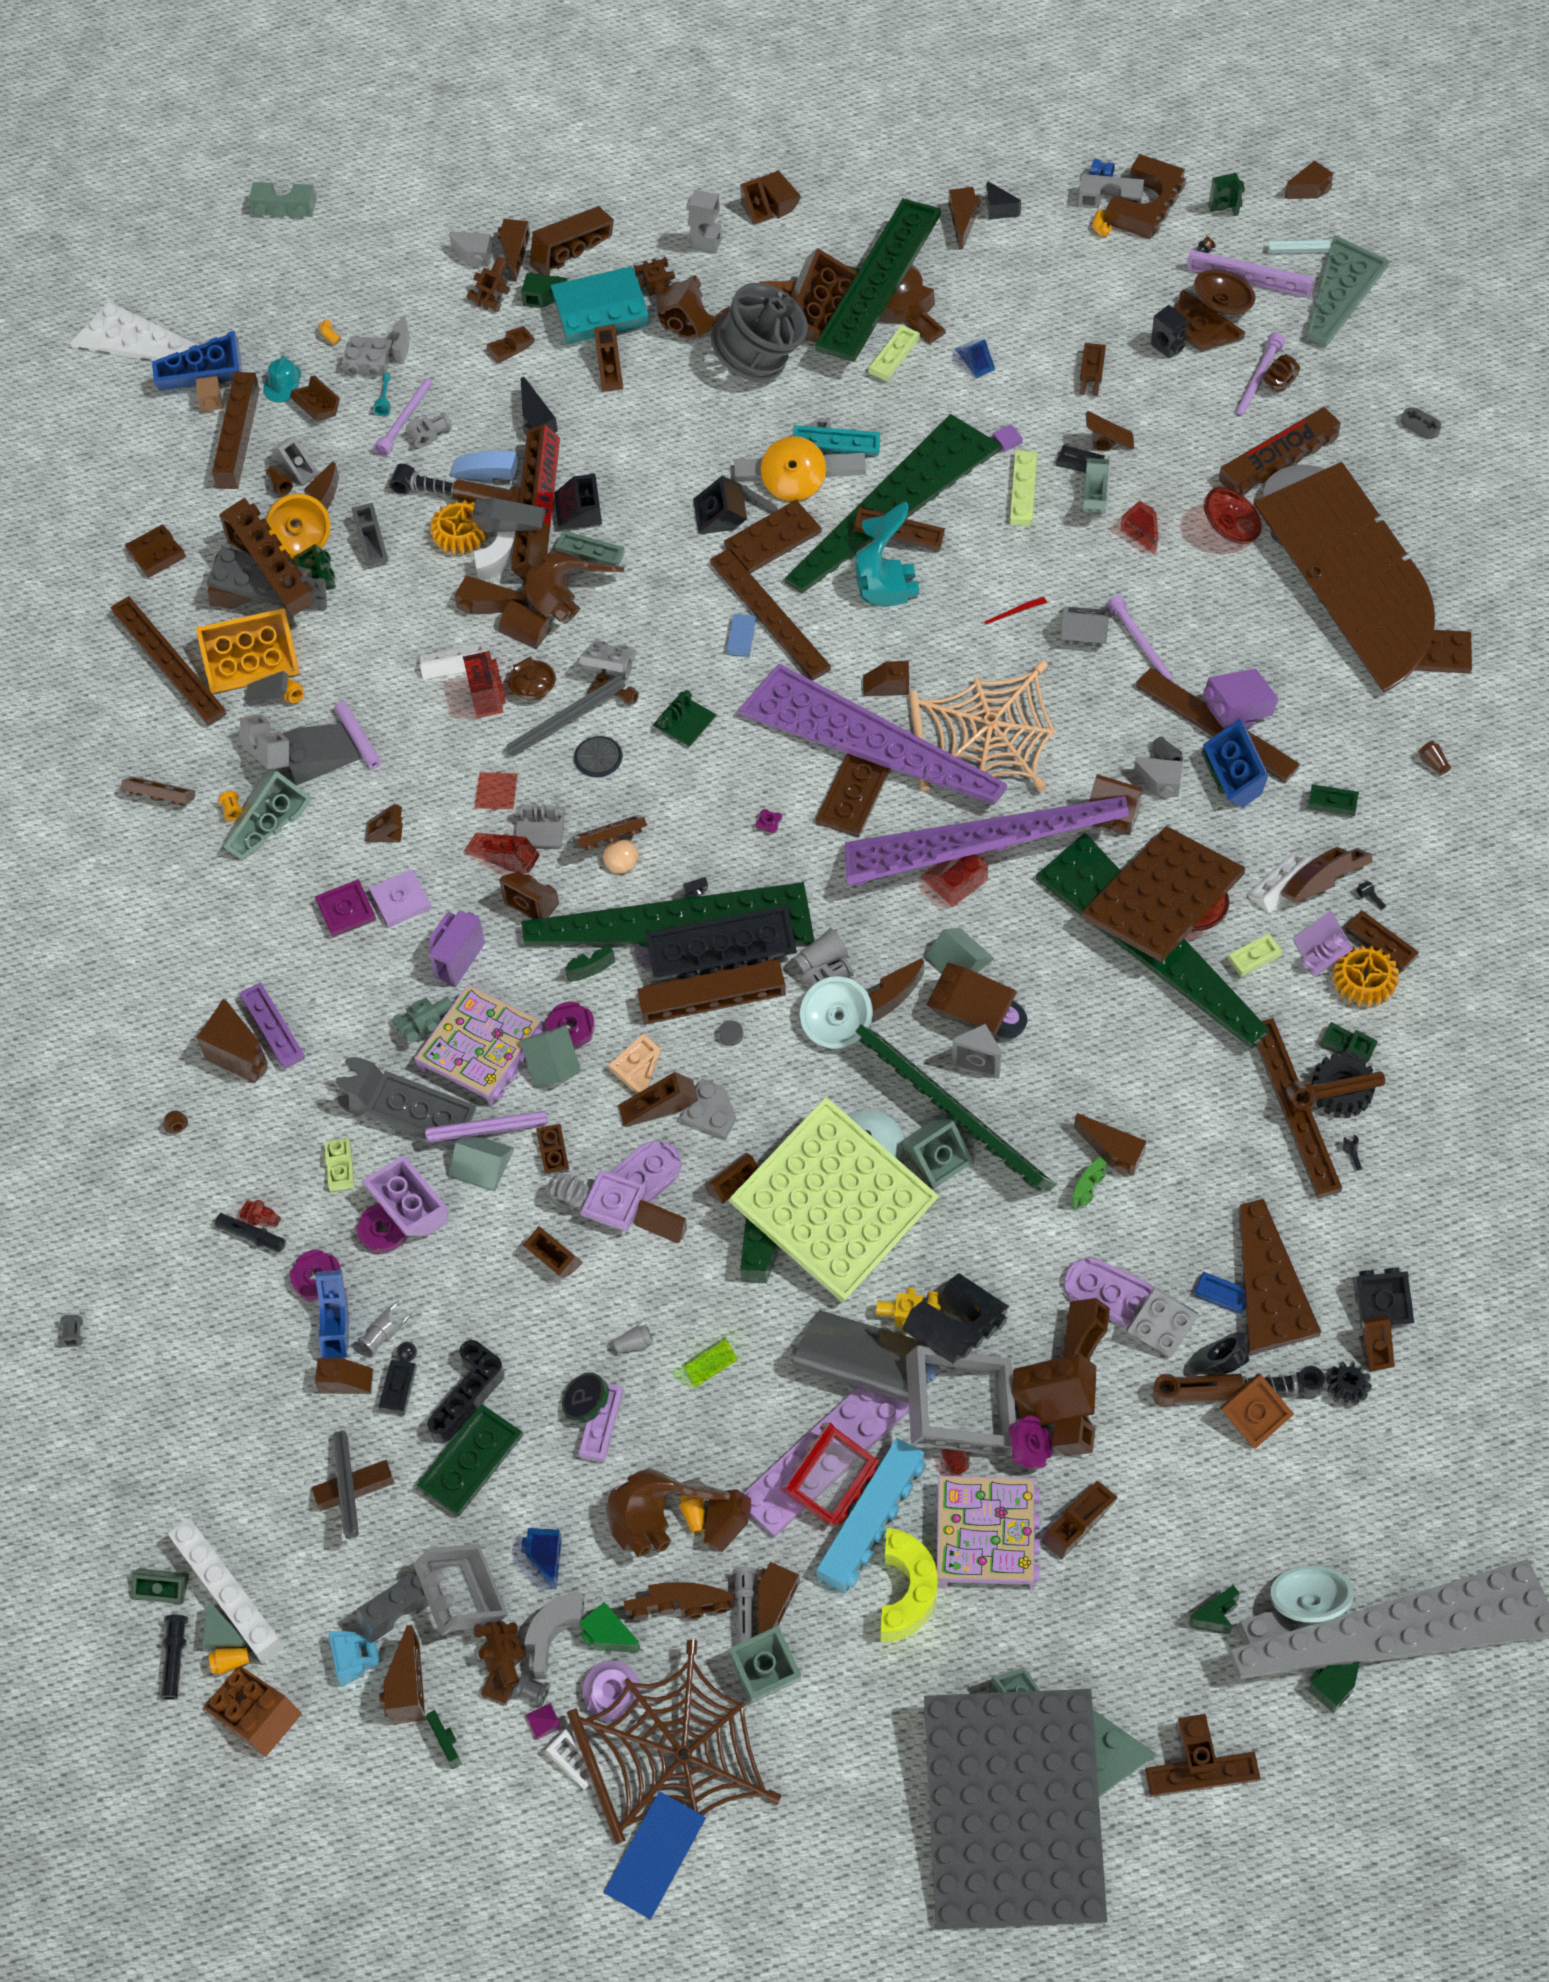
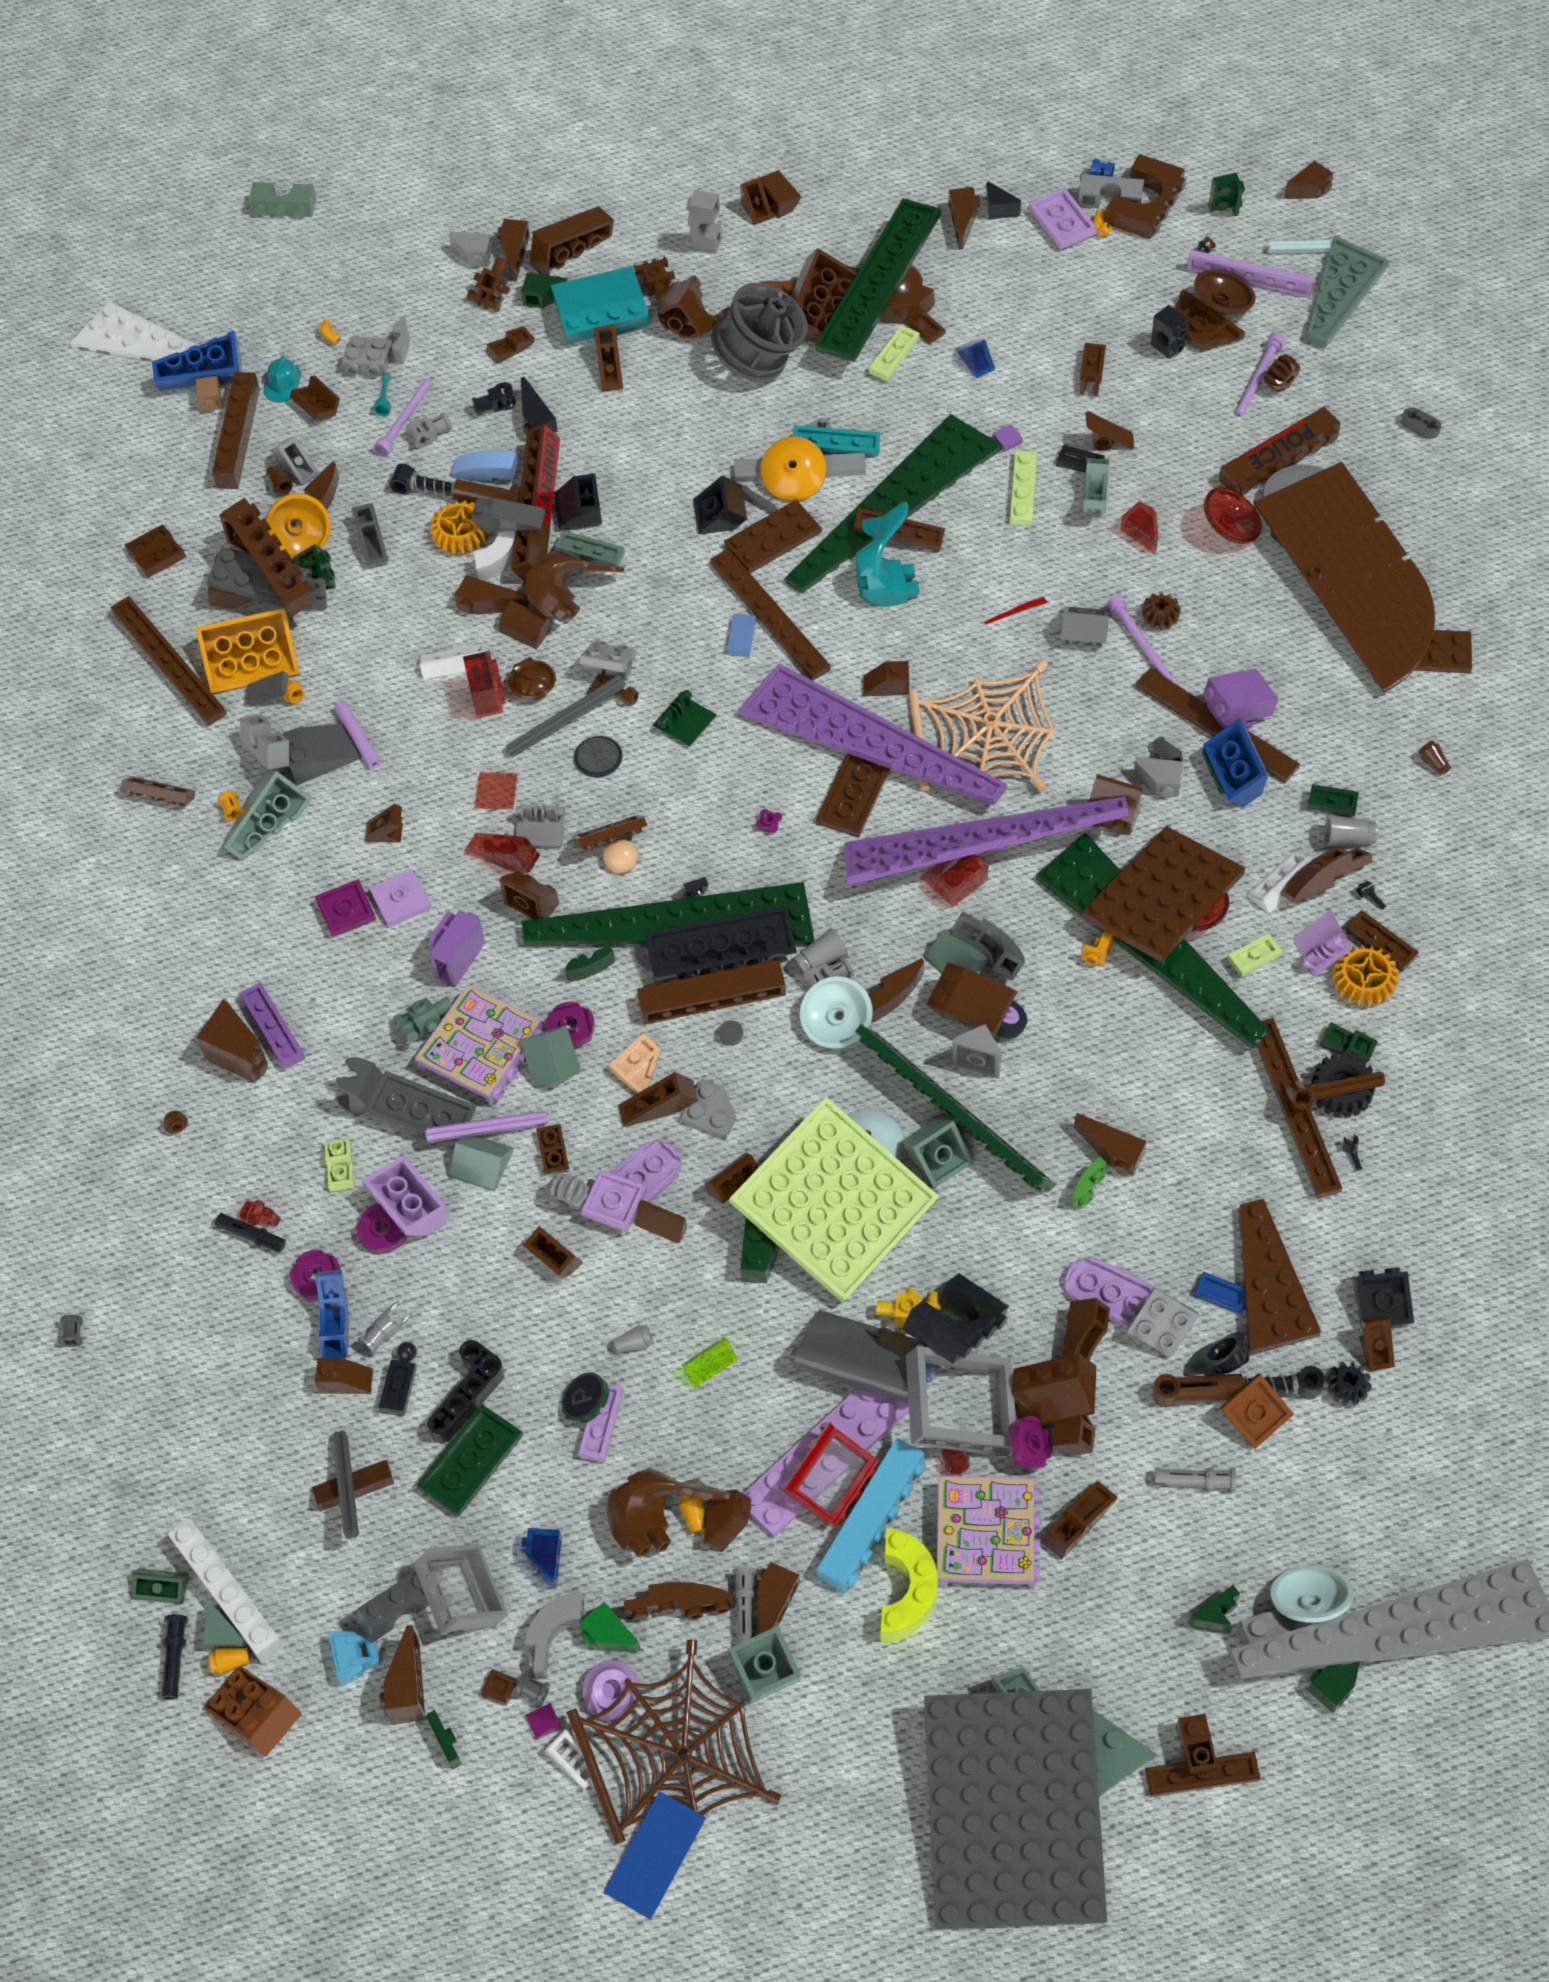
reddish brown piece [473,1621,525,1688] -> none
none -> black connector [471,382,516,416]
none -> dark grey arch [950,912,1025,981]
none -> lavender plate [1029,188,1097,249]
none -> light orange bracket [1081,931,1114,966]
none -> reddish brown gear [1142,591,1181,631]
none -> light grey pin [1155,1467,1236,1492]
none -> light grey plant [1324,814,1377,847]

